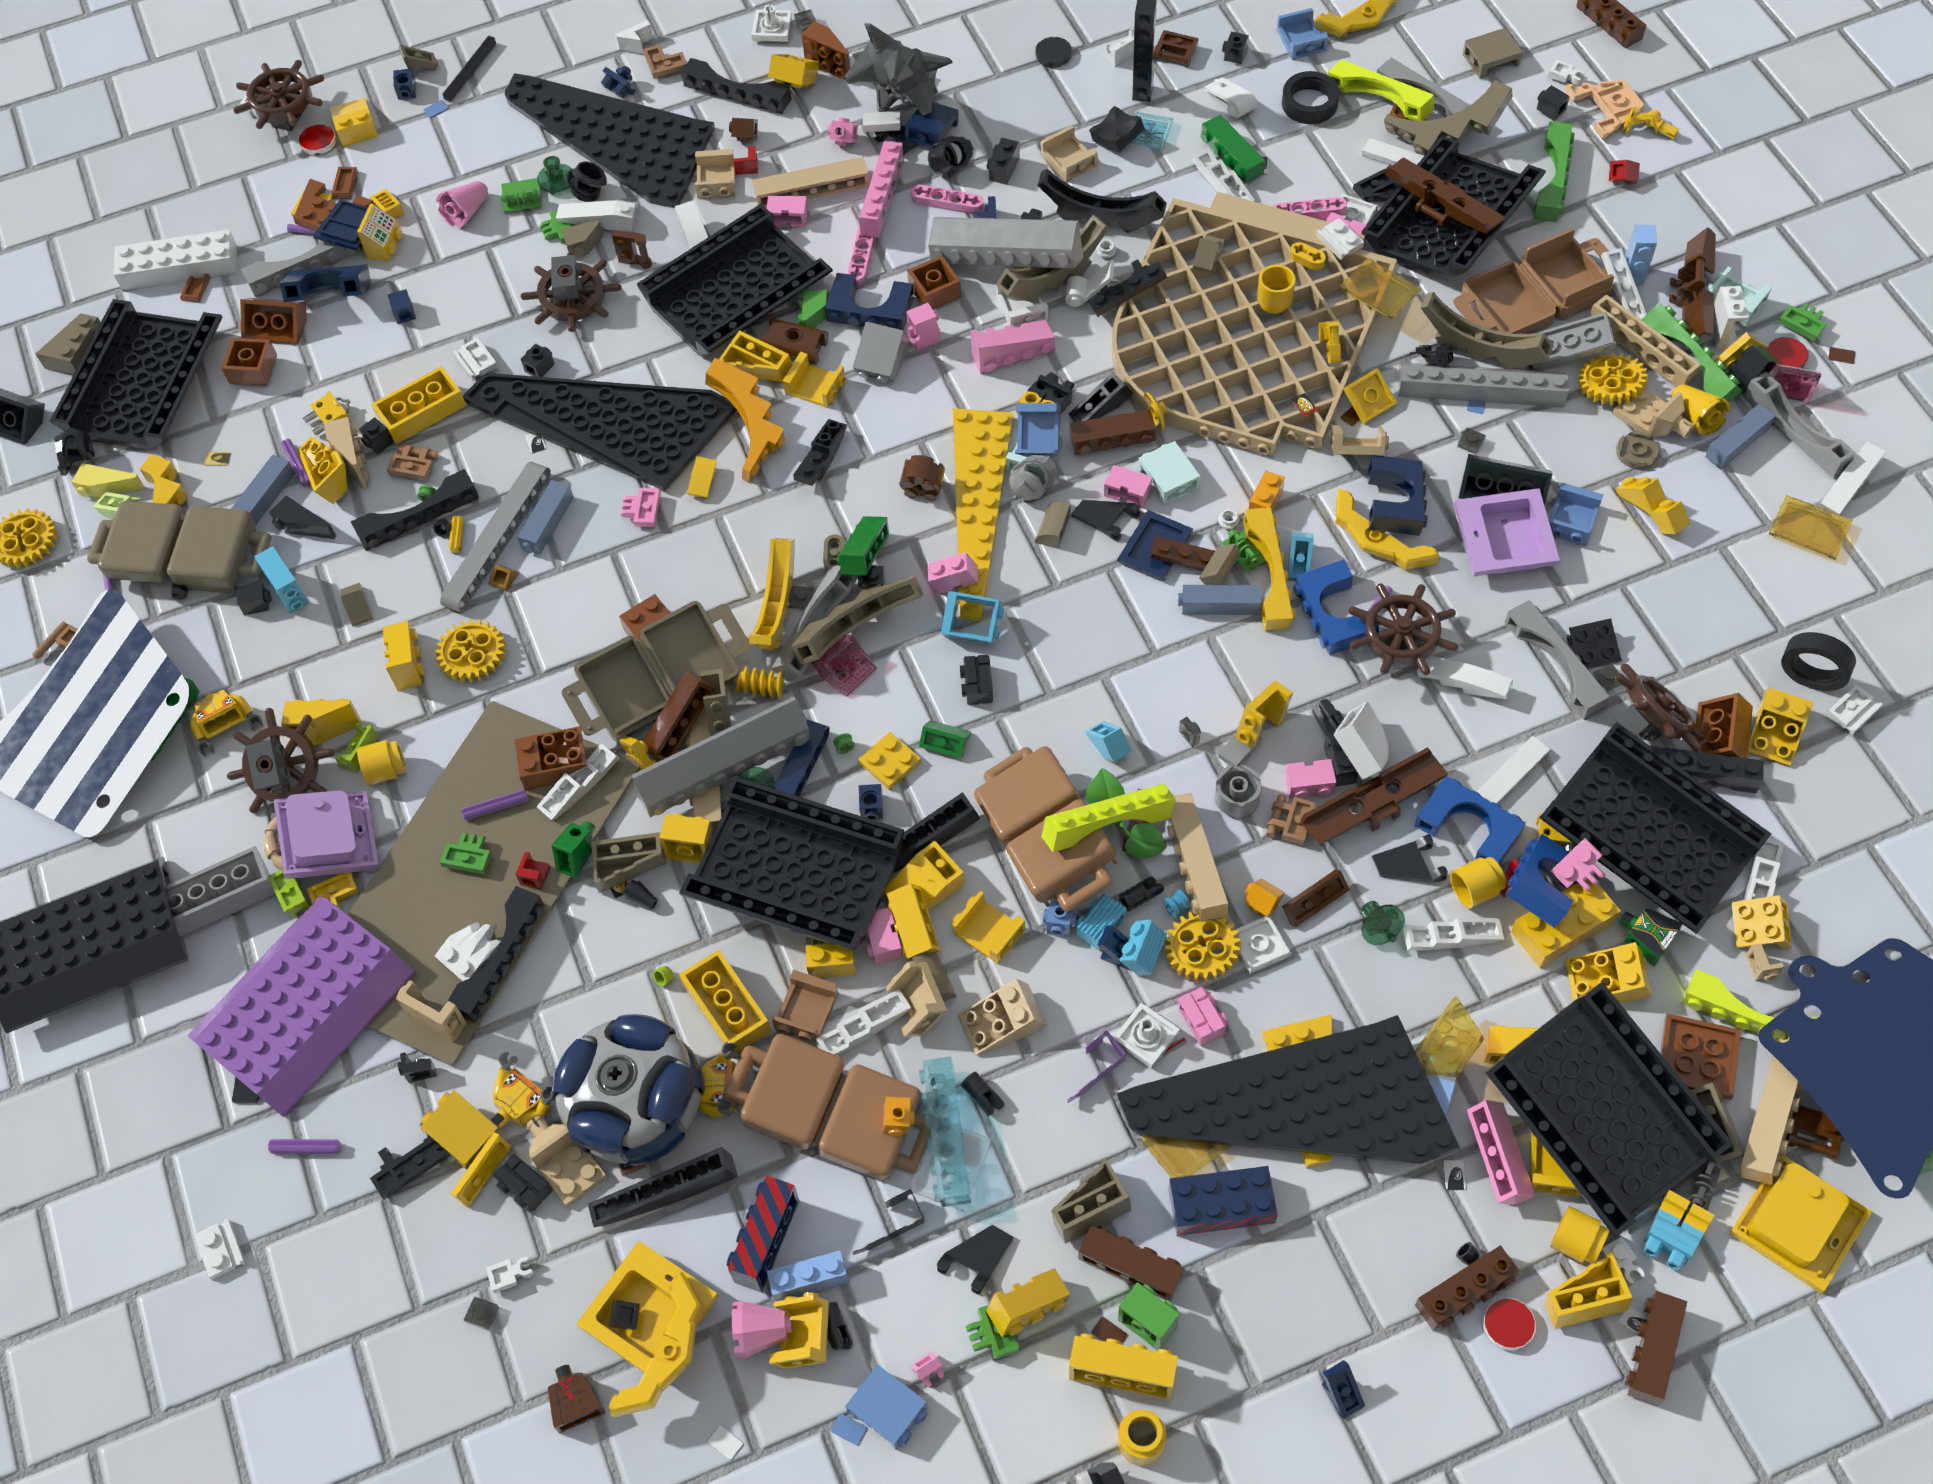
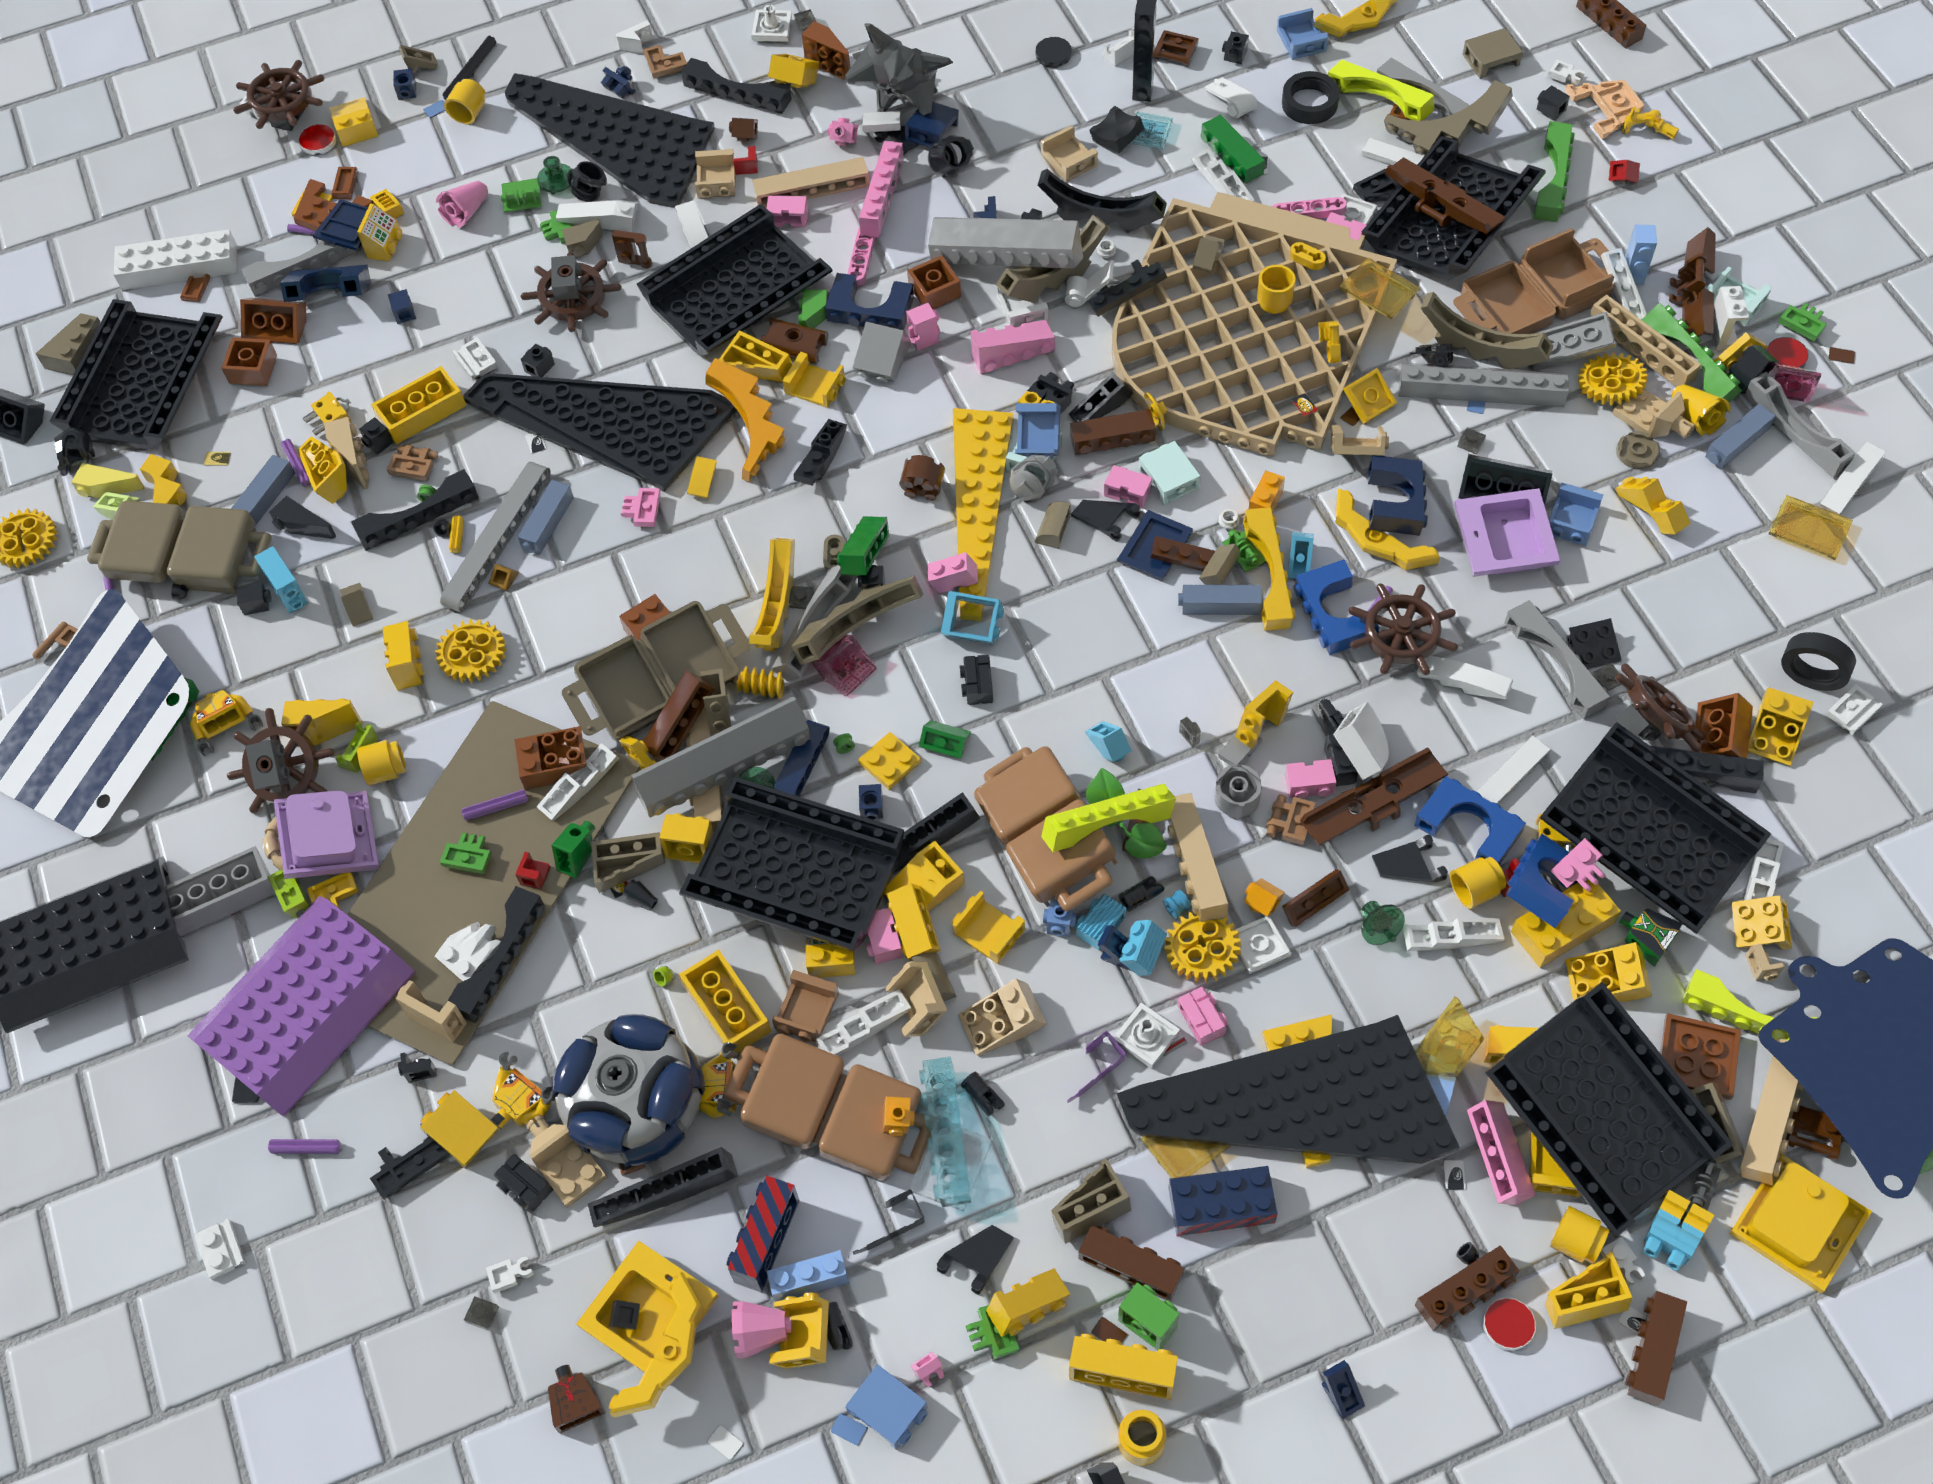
yellow tile [450,1132,511,1208] -> none
bright pink beam [911,185,984,214] -> none
black brick [987,137,1020,185] -> none
white plate [1316,218,1364,260] -> none
none -> yellow piece [444,79,486,125]

